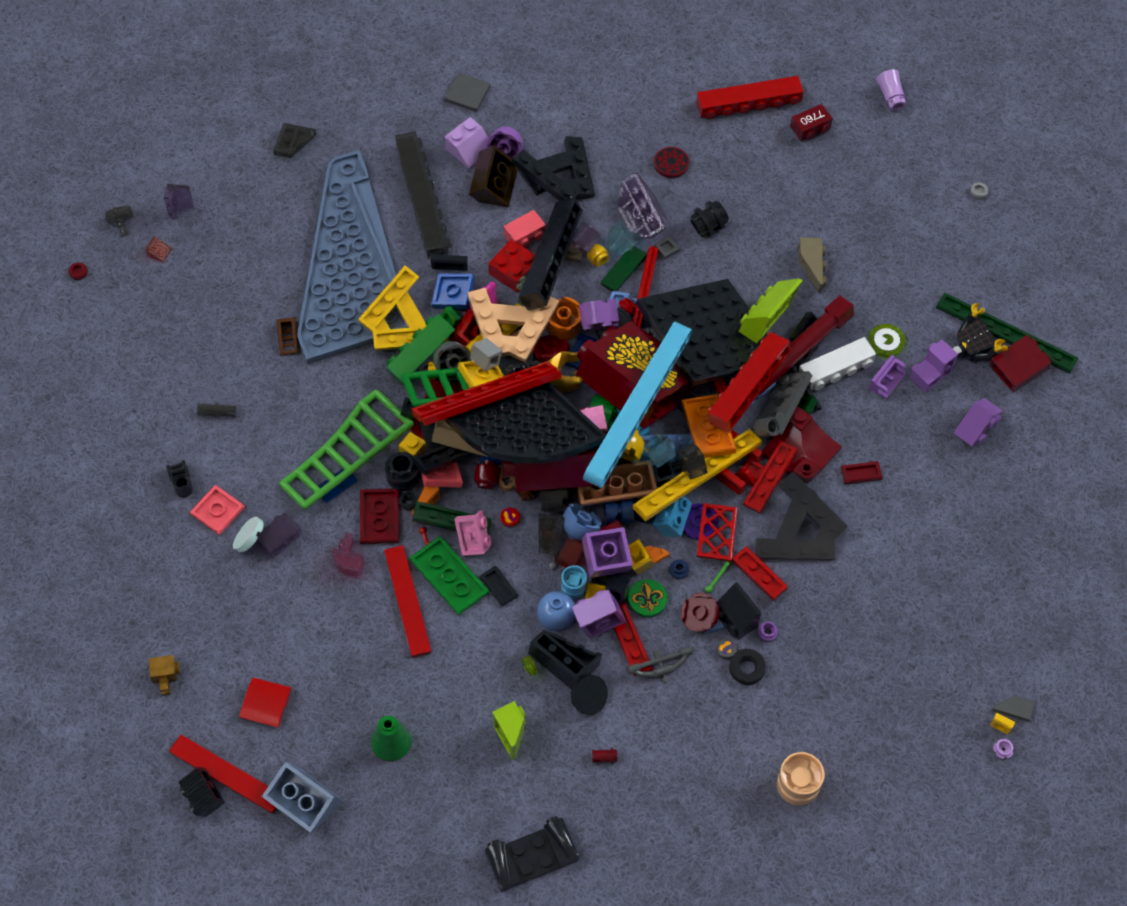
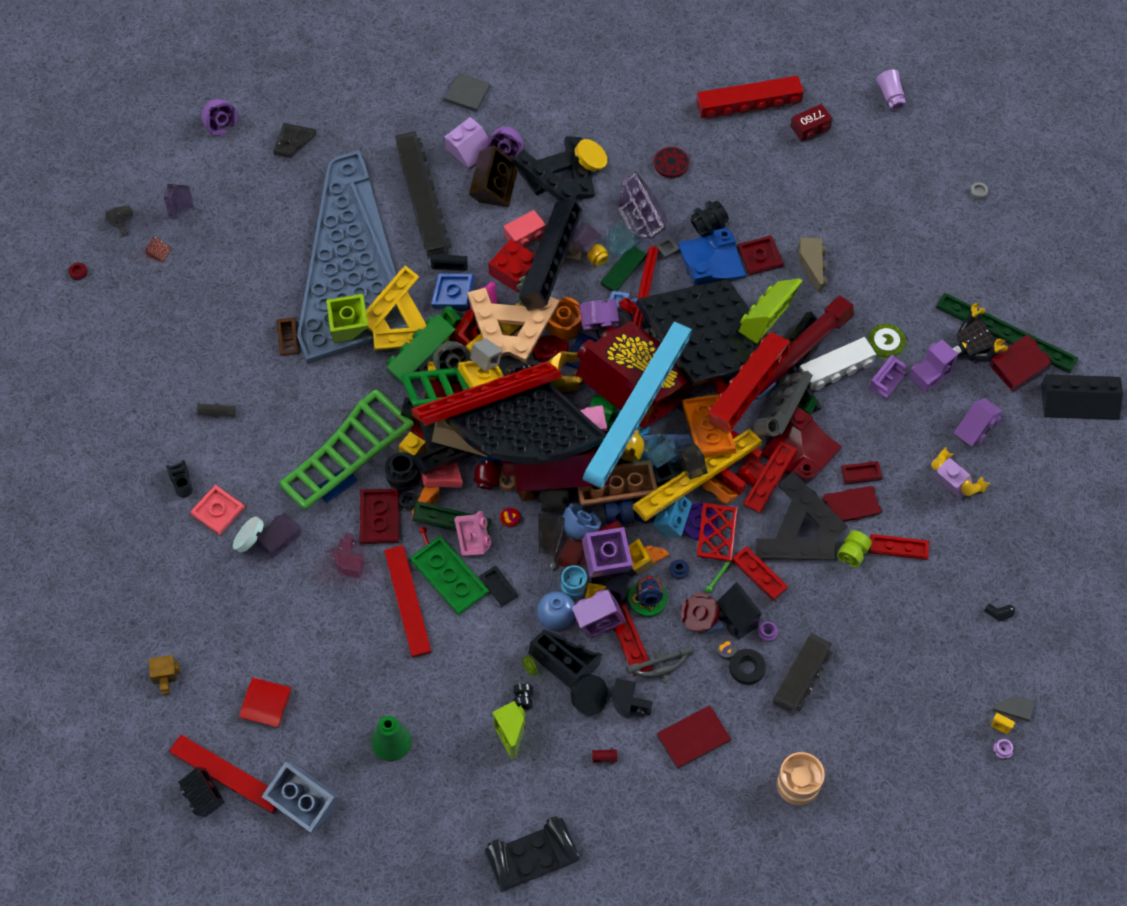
none -> medium lavender cylinder [201,99,238,135]
none -> lime slope [326,294,368,343]
none -> black wheel [513,684,533,709]
none -> yellow tile [575,139,607,172]
none -> black brick [613,678,653,719]
none -> dark blue head [636,576,663,606]
none -> dark red tile [657,705,731,769]
none -> blue slope [678,229,746,286]
none -> orange plate [701,476,738,504]
none -> dark red tile [737,236,784,276]
none -> clear smoke brick [772,633,833,716]
none -> dark red piece [822,485,882,522]
none -> lime wheel [837,530,872,568]
none -> red tile [869,534,929,560]
none -> torso [931,447,990,500]
none -> black arm [984,603,1015,621]
none -> black slope [1041,374,1123,420]

